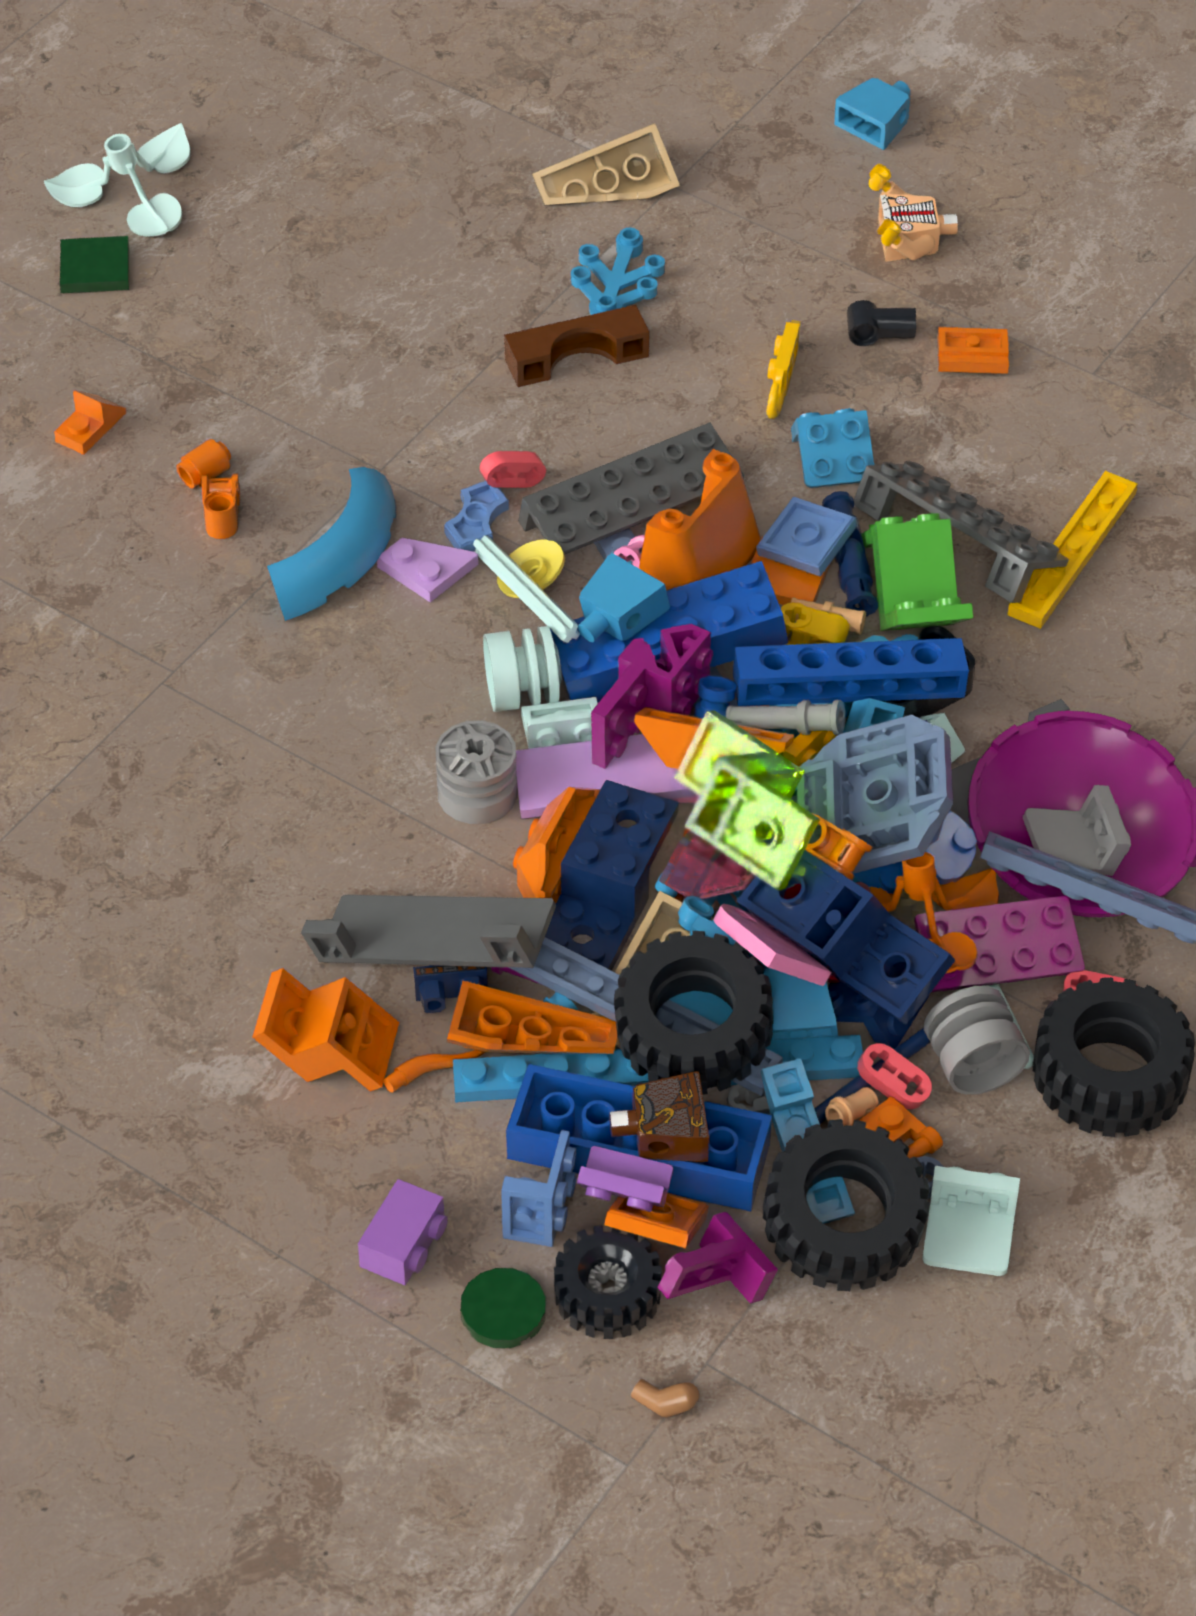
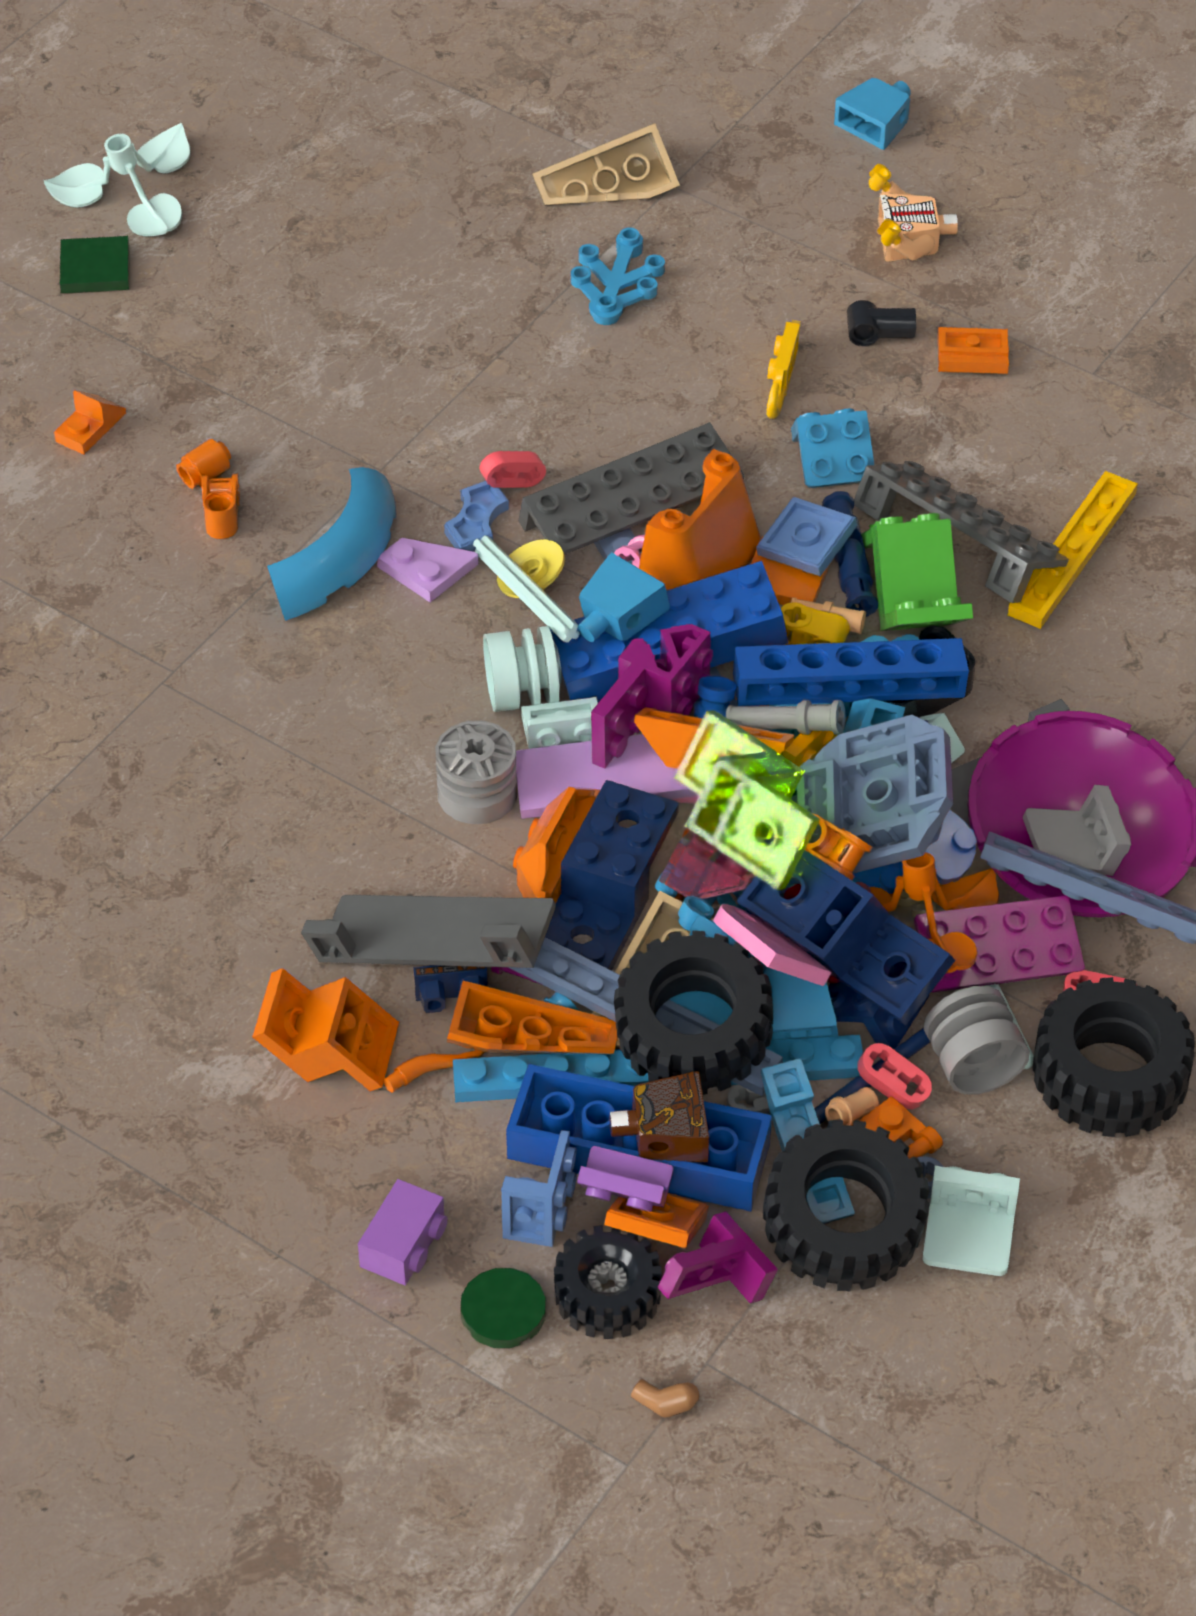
reddish brown arch [504,305,650,387] -> none

